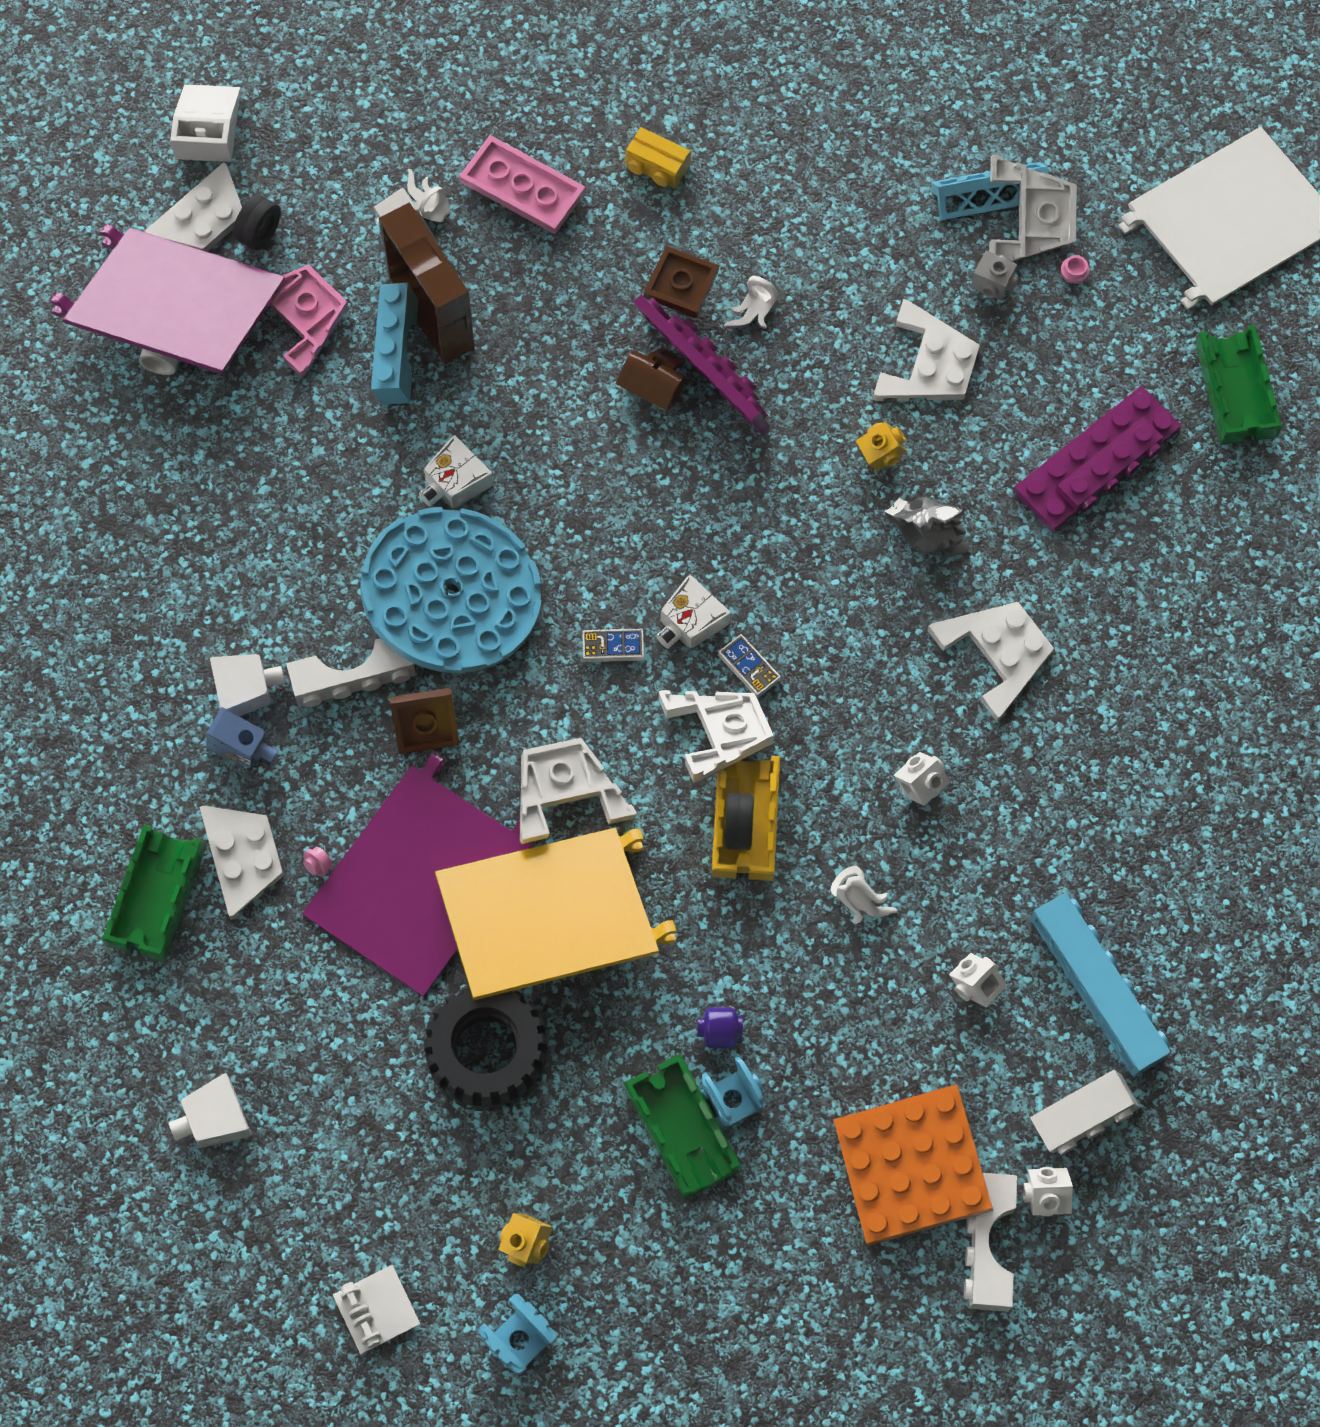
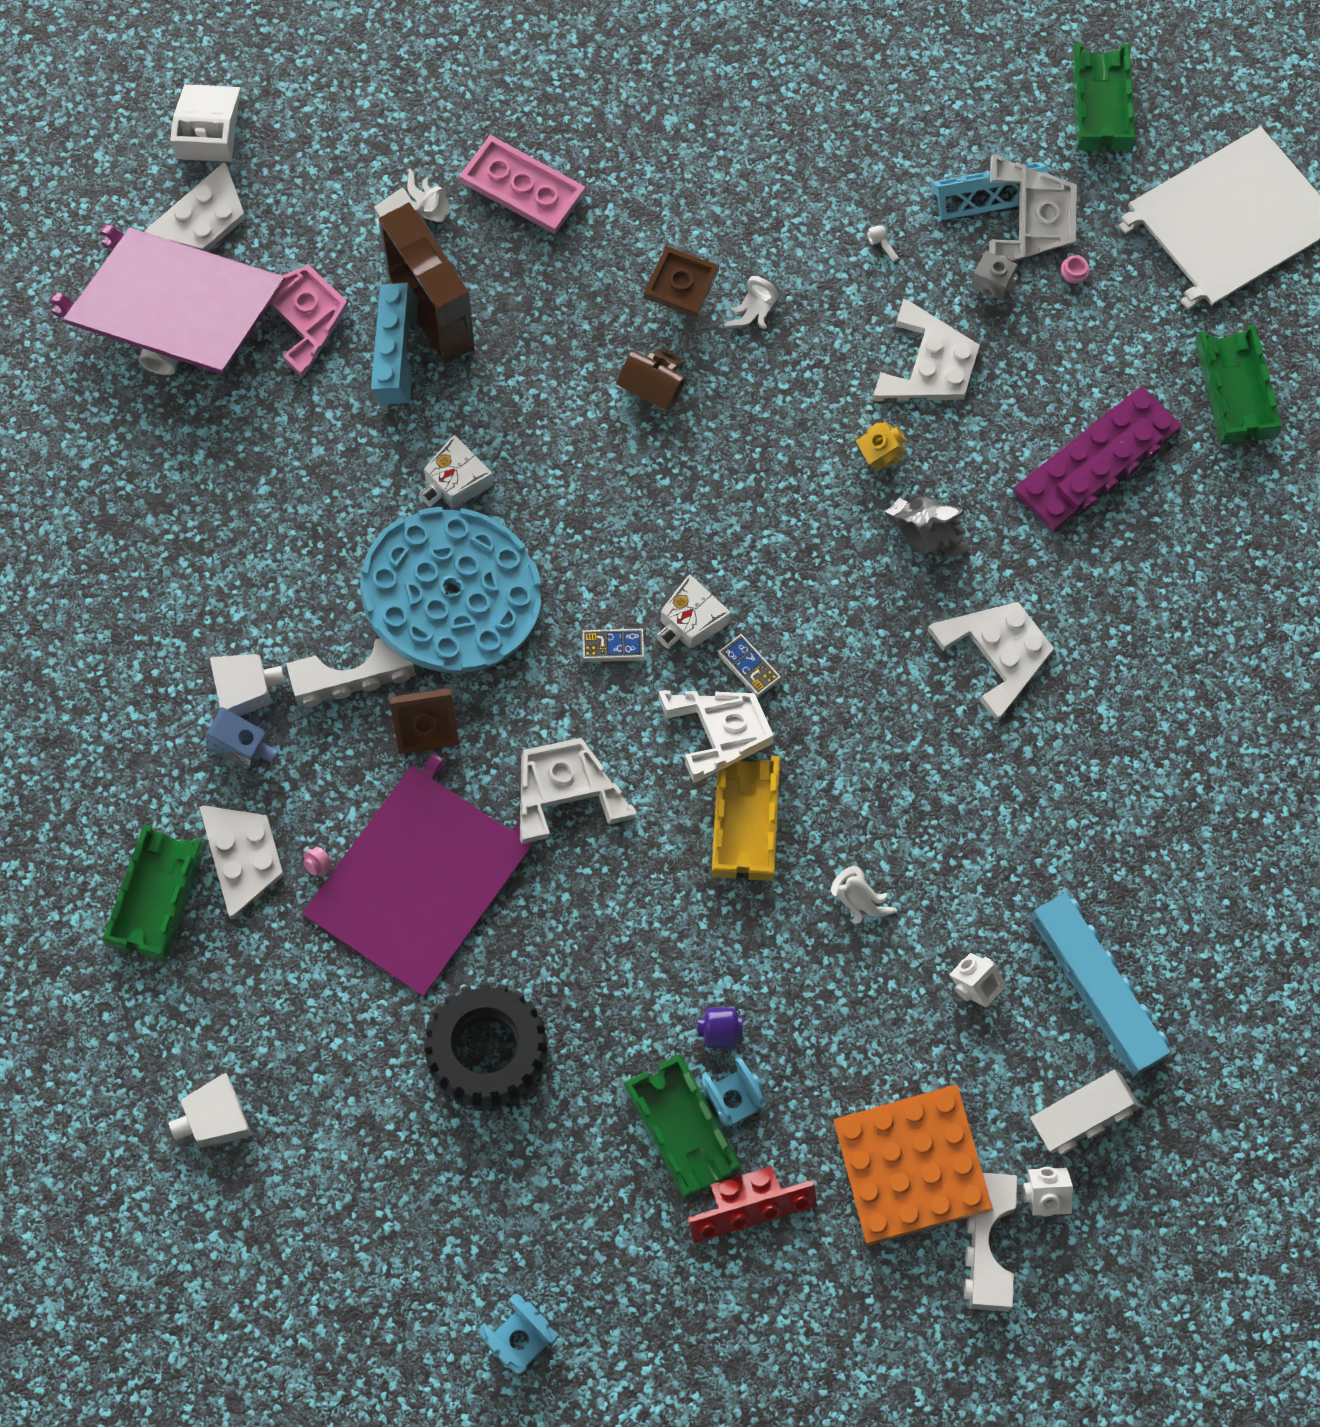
black tyre [233,194,281,250] -> none
white hinge [333,1265,420,1355] -> none
yellow flag [435,828,677,1001] -> none
yellow brick [498,1213,553,1267] -> none
yellow brick [625,127,691,189] -> none
magenta plate [633,294,770,435] -> none
black tyre [725,793,754,850] -> none
white brick [893,752,950,806] -> none
none -> red bracket [688,1166,817,1243]
none -> white hand [867,226,899,262]
none -> green piece [1071,43,1136,151]

